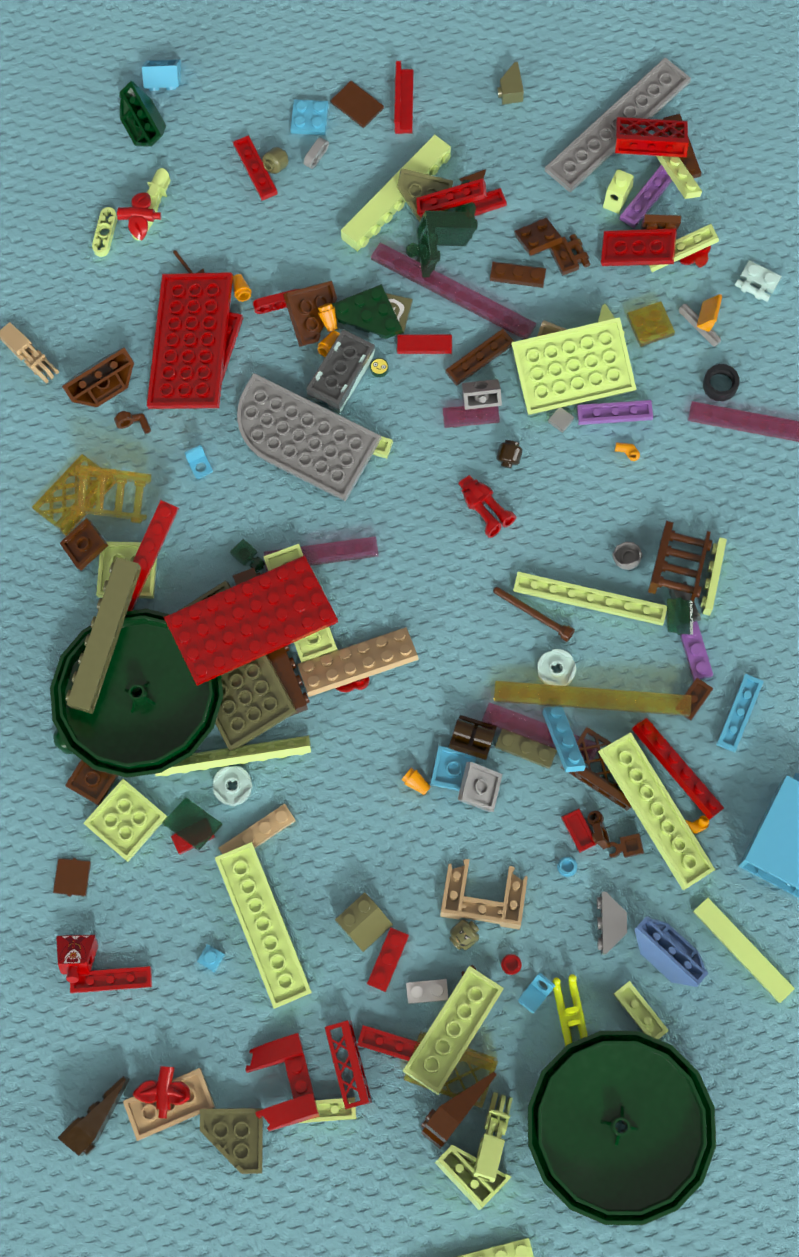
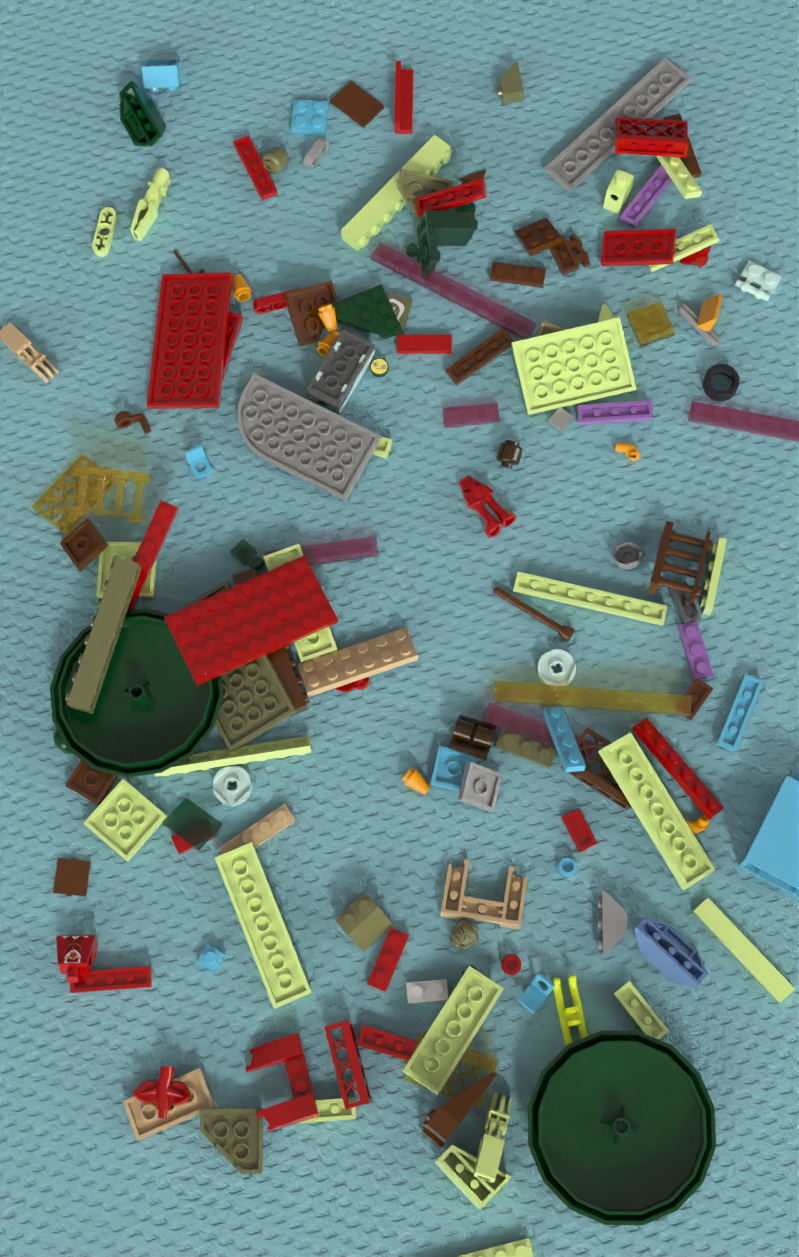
dark brown wedge [57,1076,129,1156] -> none
reddish brown wedge [62,347,134,407] -> none
red plant [117,193,162,241] -> none
light grey brick [462,379,502,410] -> none
red tile [468,188,507,217] -> none
reddish brown plate [587,811,611,849] -> none
reddish brown plate [609,833,645,858] -> none
reddish brown plate [641,214,681,232] -> none
clear green piece [667,597,693,635] -> none

